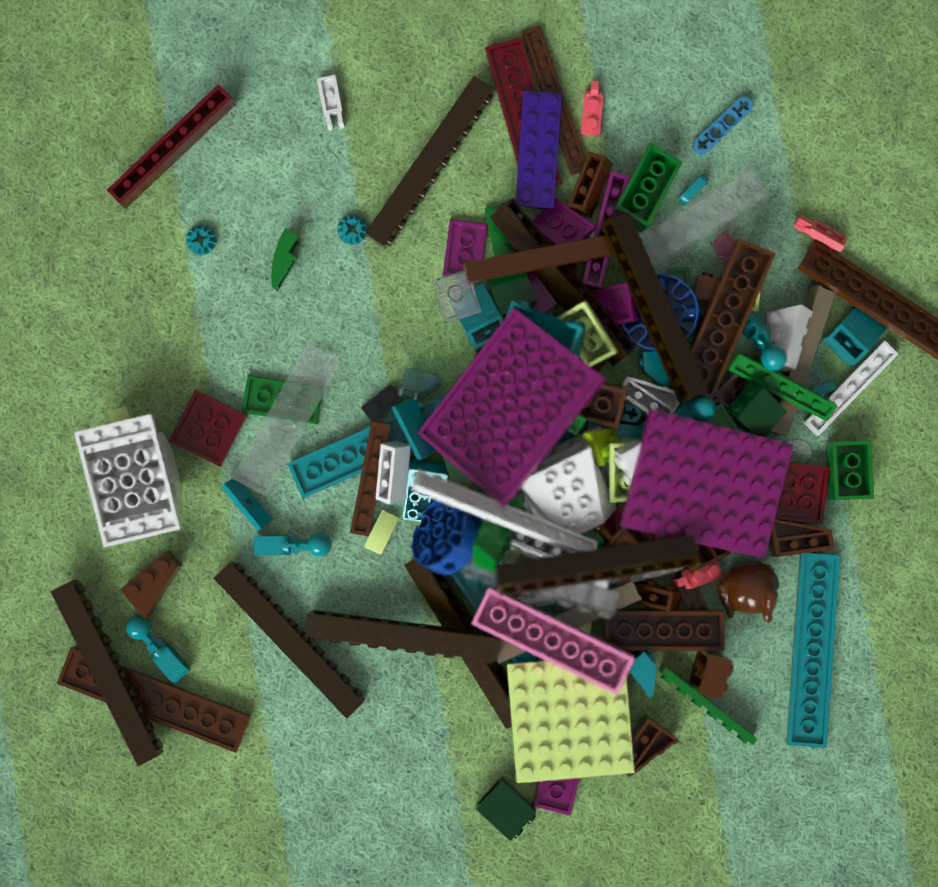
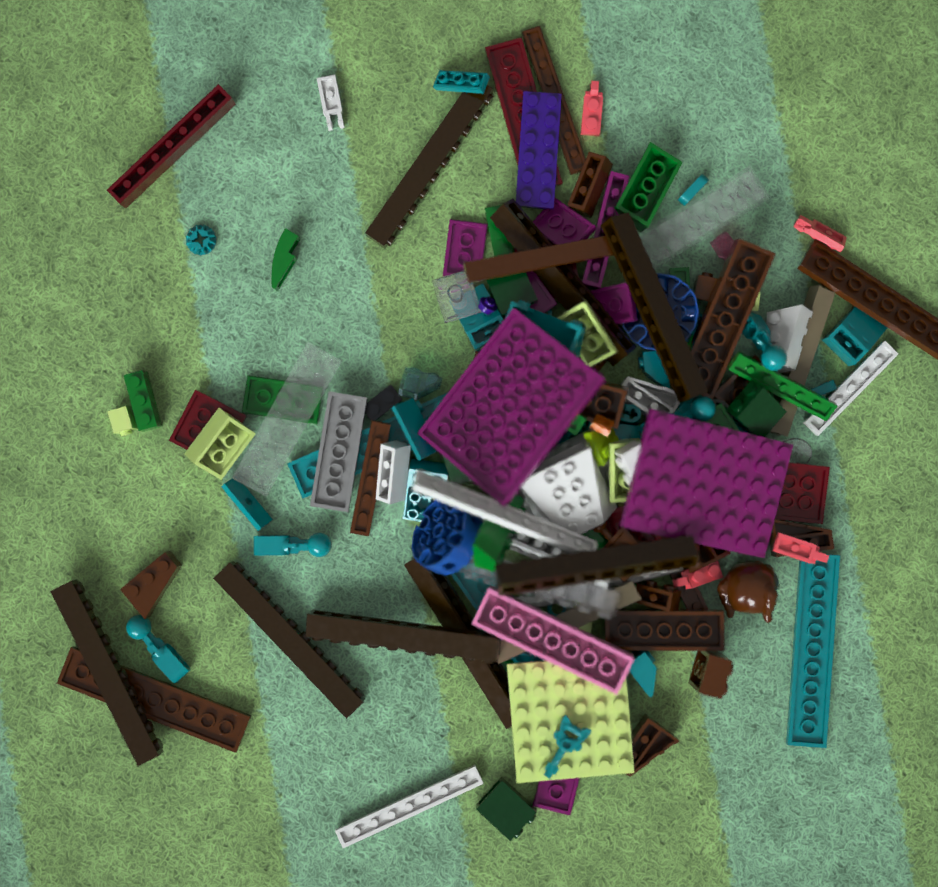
white wedge [74,414,182,547] -> none
teal gear [337,214,368,245] -> none
yellowish green slope [364,510,399,555] -> none
green plate [659,665,758,745] -> none
dark azure beam [692,97,753,155] -> none
green brick [826,440,874,500] -> none
none -> green brick [123,370,163,432]
none -> yellowish green slope [184,408,256,480]
none -> light grey plate [310,391,368,512]
none -> white plate [335,765,483,848]
none -> teal tile [433,70,490,94]
none -> dark purple plate [478,297,497,315]
none -> teal piece [544,715,591,779]
none -> orange tile [589,414,615,437]
none -> coral hinge [772,532,829,564]

